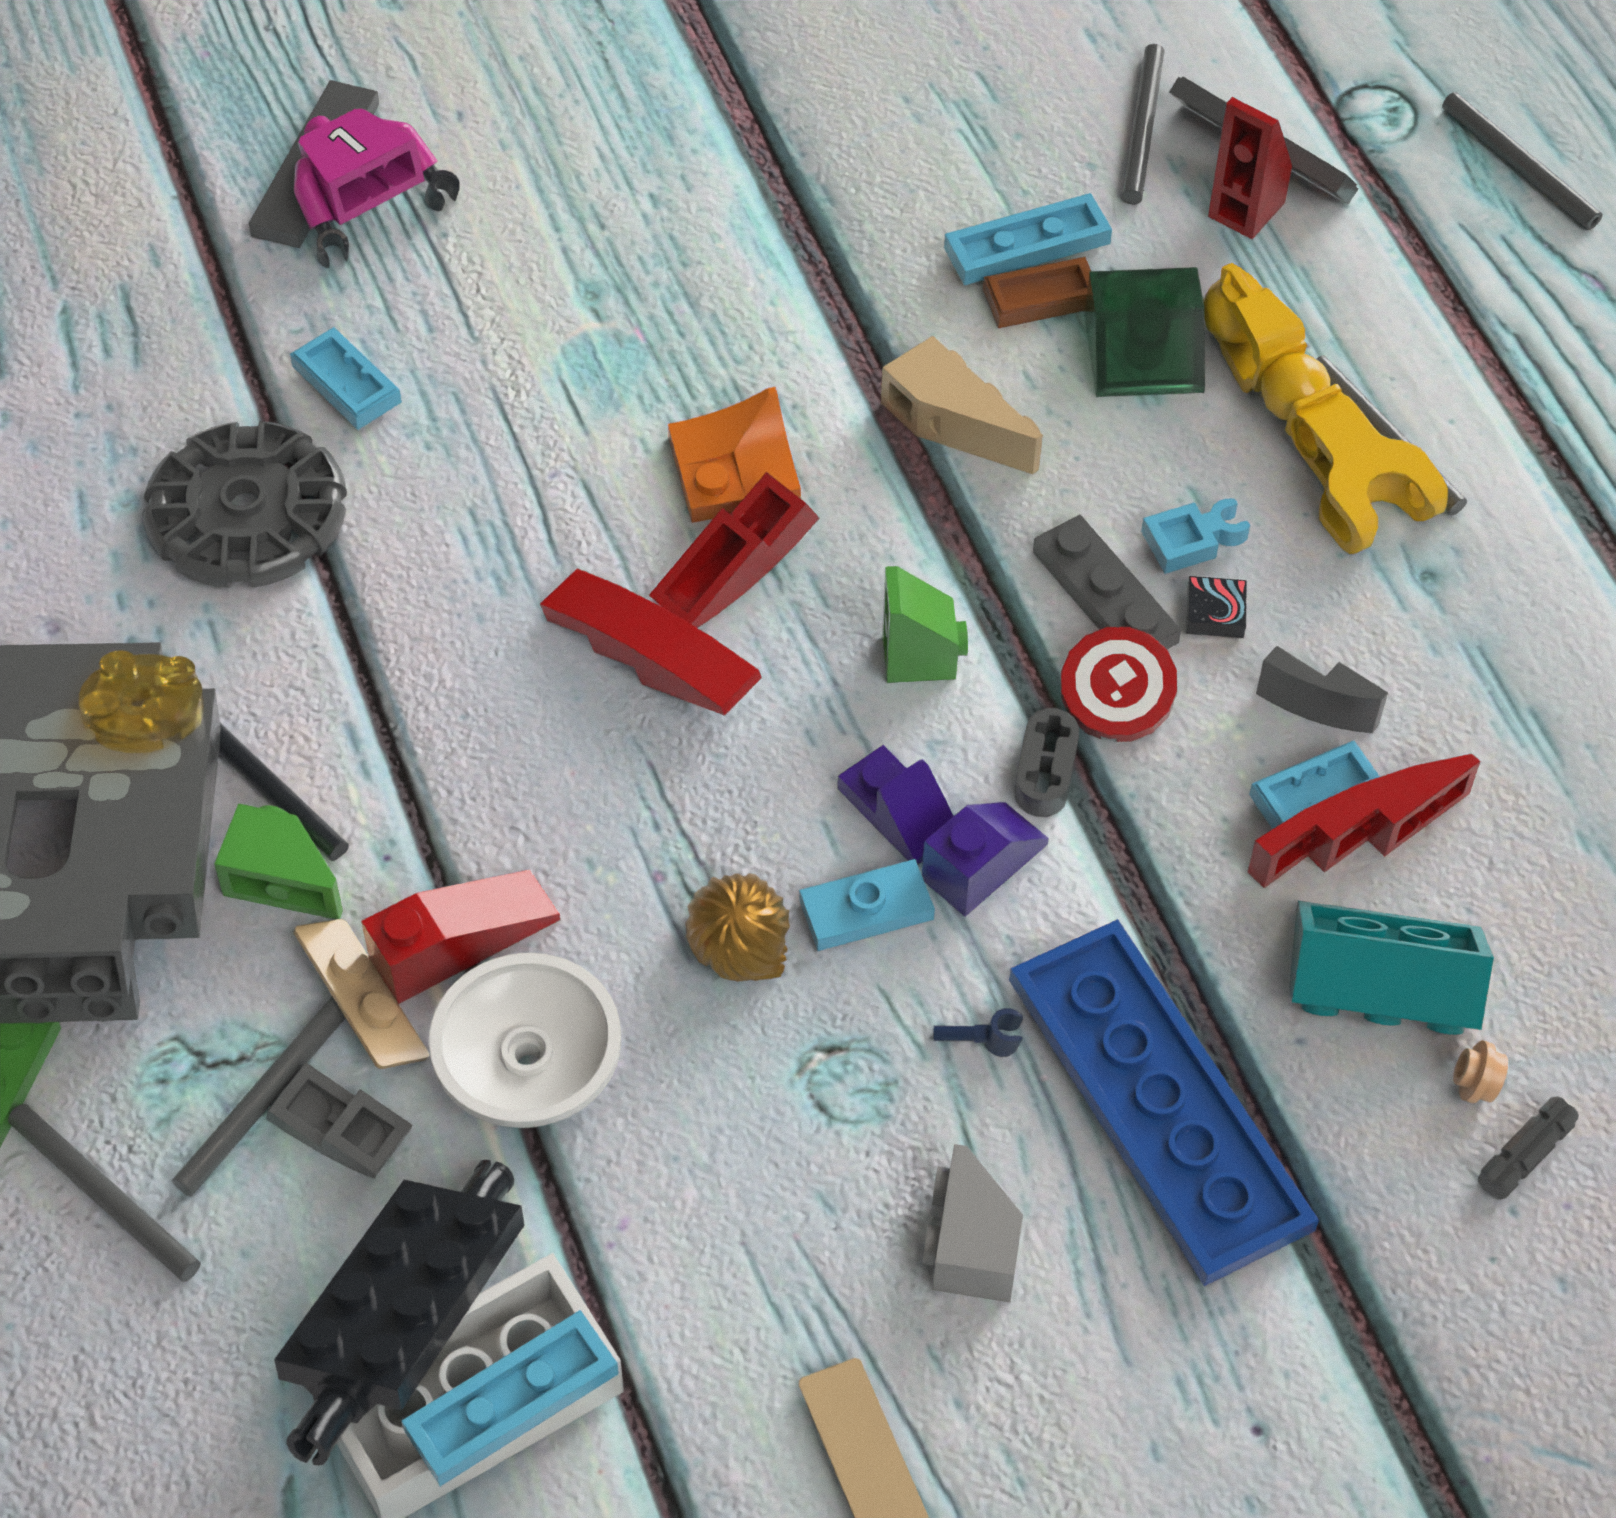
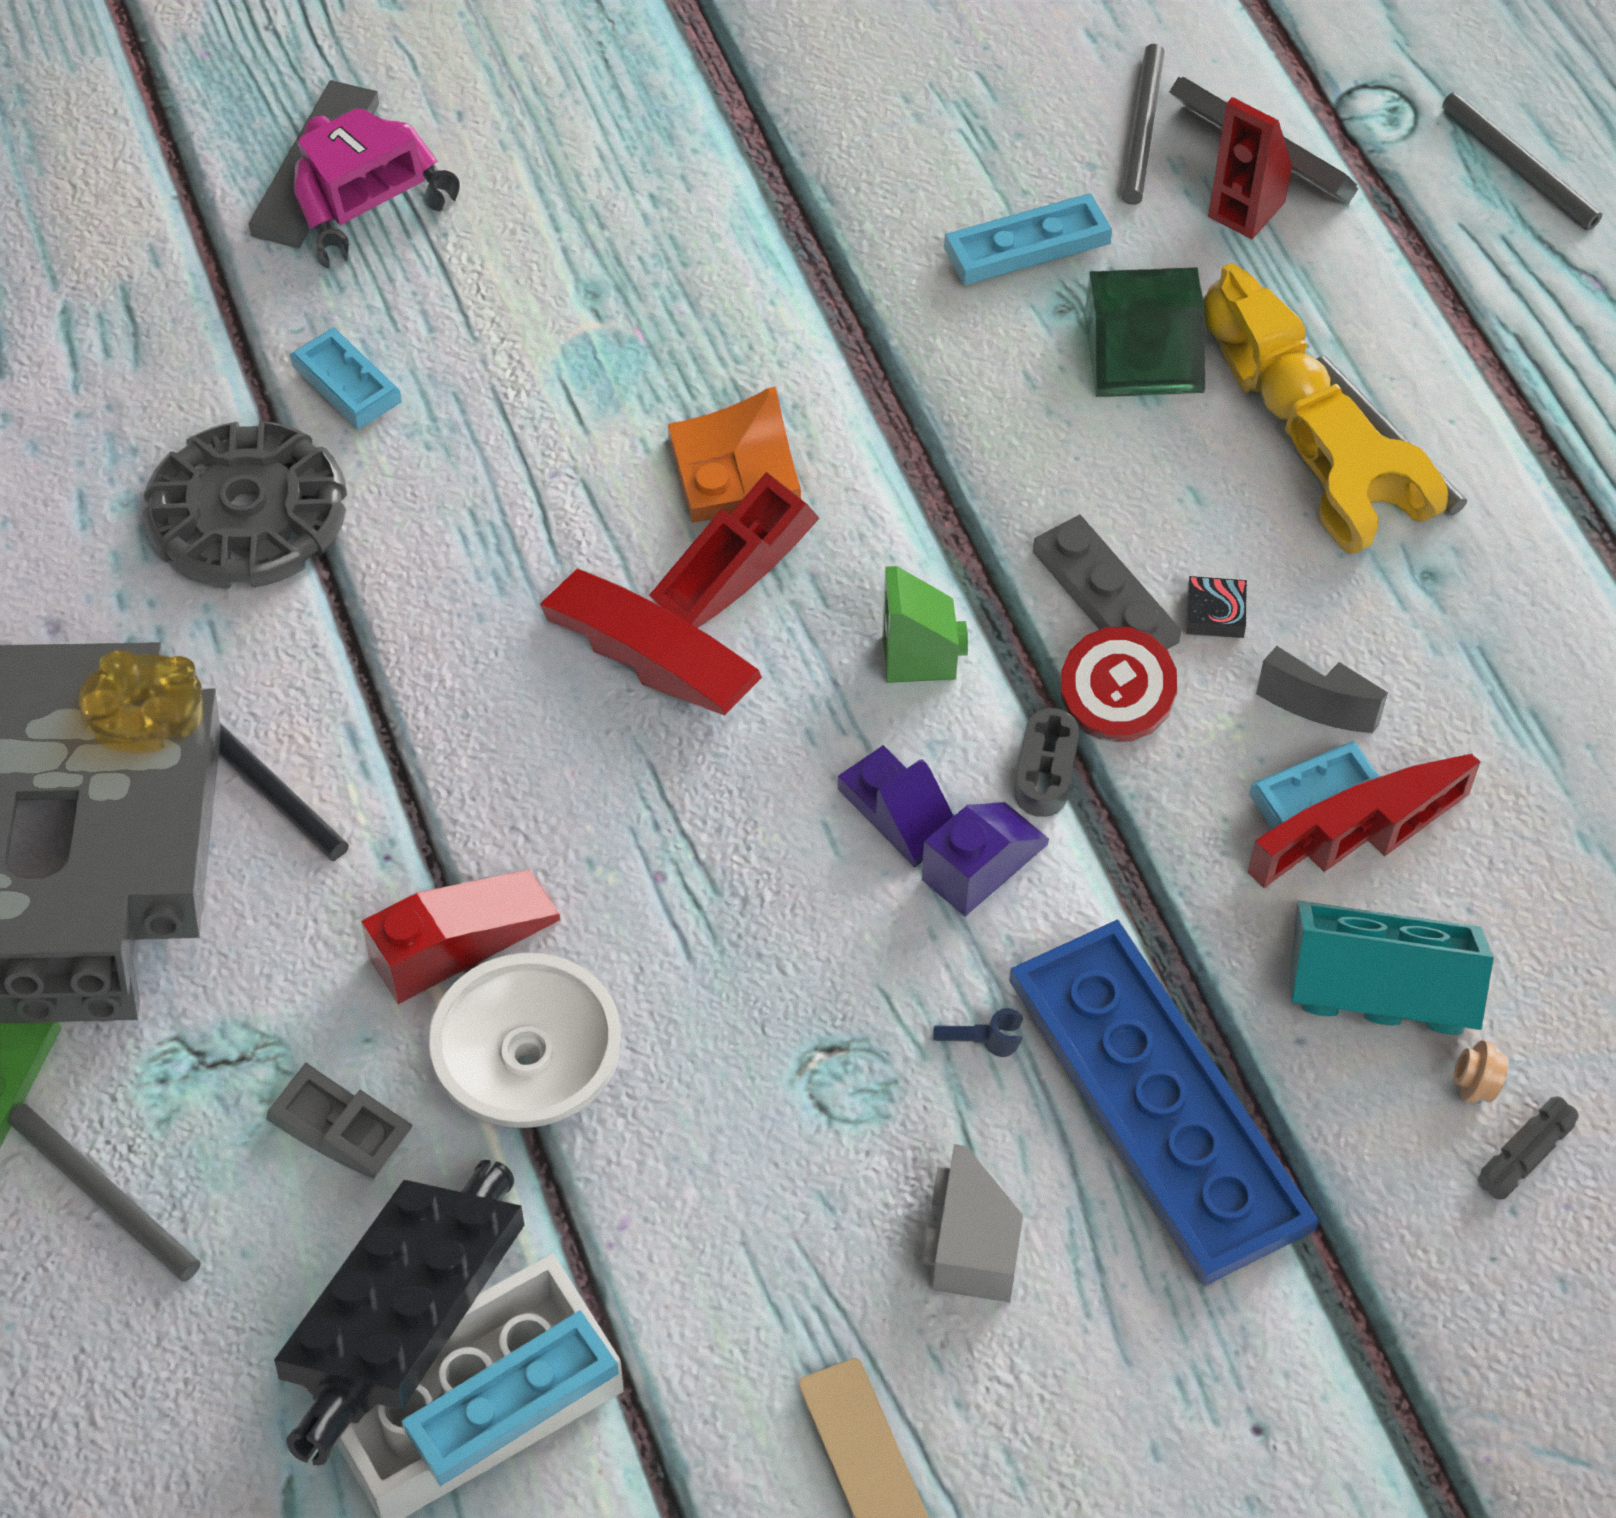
dark grey bar [172,996,346,1197] -> none
bright green slope [214,803,343,920] -> none
tan piece [294,919,429,1069] -> none
pearl gold hair [685,873,790,982] -> none
medium azure plate [799,859,935,951] -> none
tan slope [881,336,1043,474] -> none
dark orange tile [983,257,1102,328] -> none
medium azure plate [1141,498,1250,574] -> none

